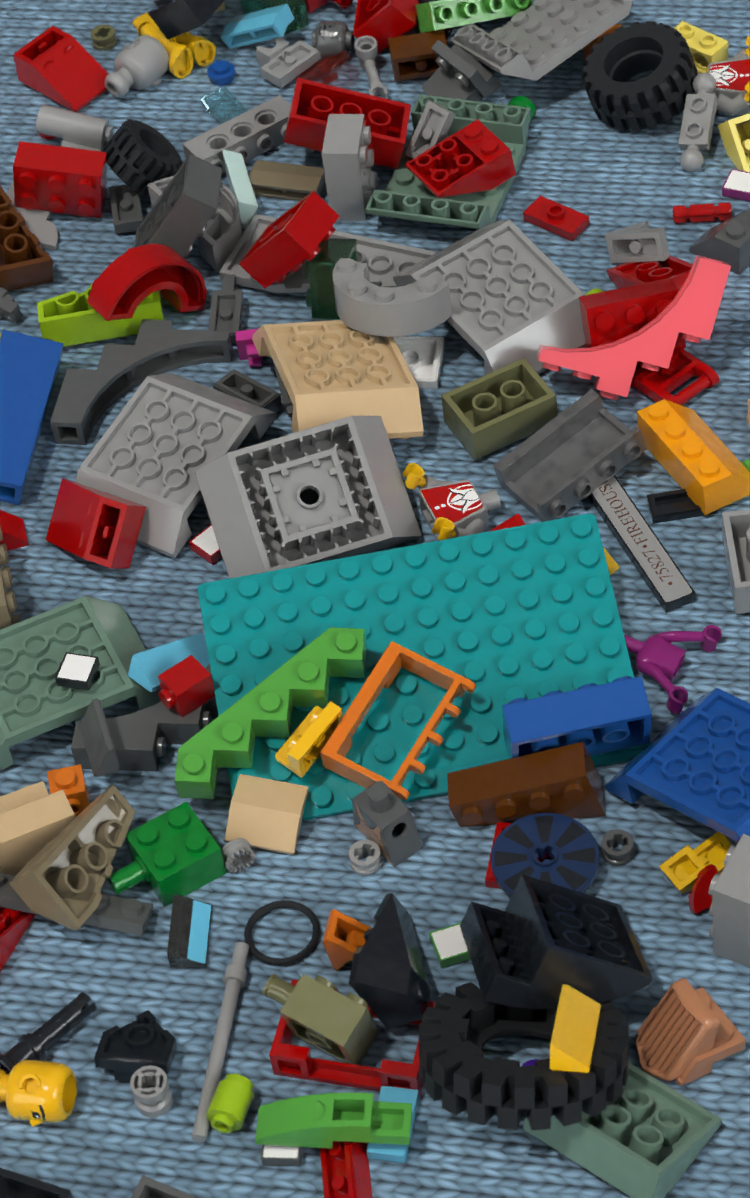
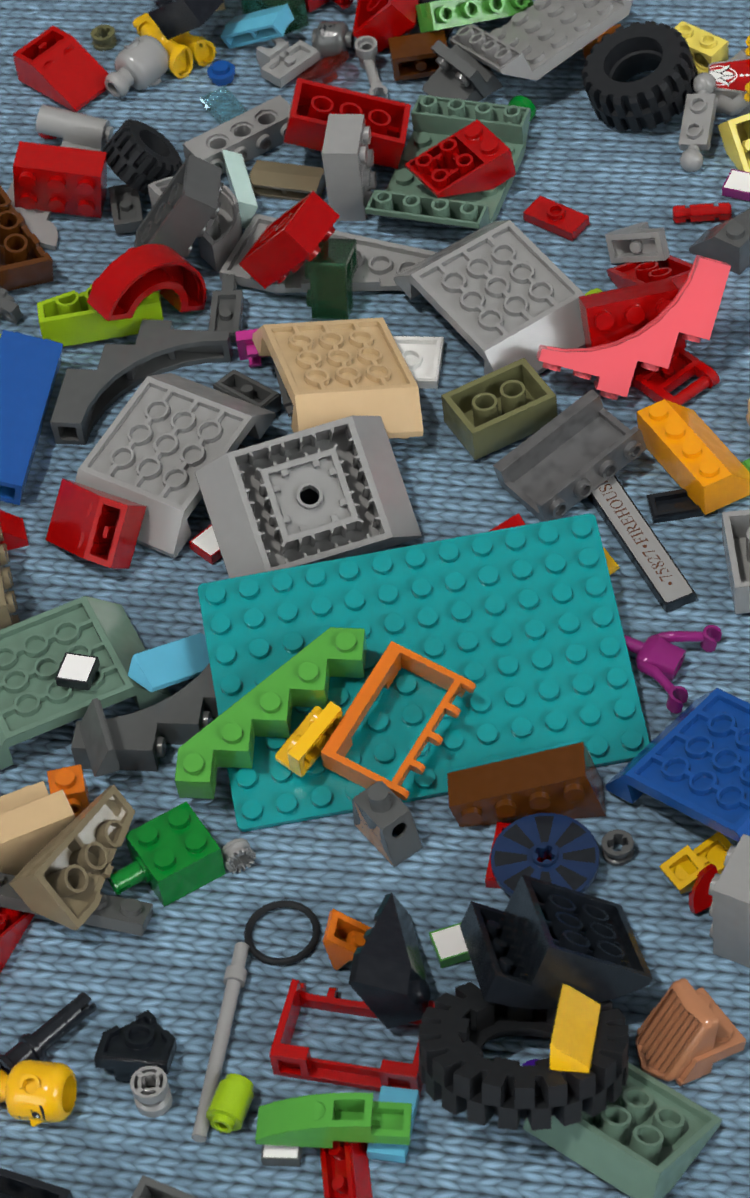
red brick [158,655,215,718] -> none
clear smoke slope [167,895,213,969] -> none
tan slope [224,774,309,855] -> none
olive brick [262,974,379,1065] -> none
light grey brick [332,258,452,337] -> none
light grey bush [349,839,382,876] -> none
torso [402,463,501,541] -> none
light grey slope [405,100,456,159] -> none
blue brick [502,676,652,759] -> none

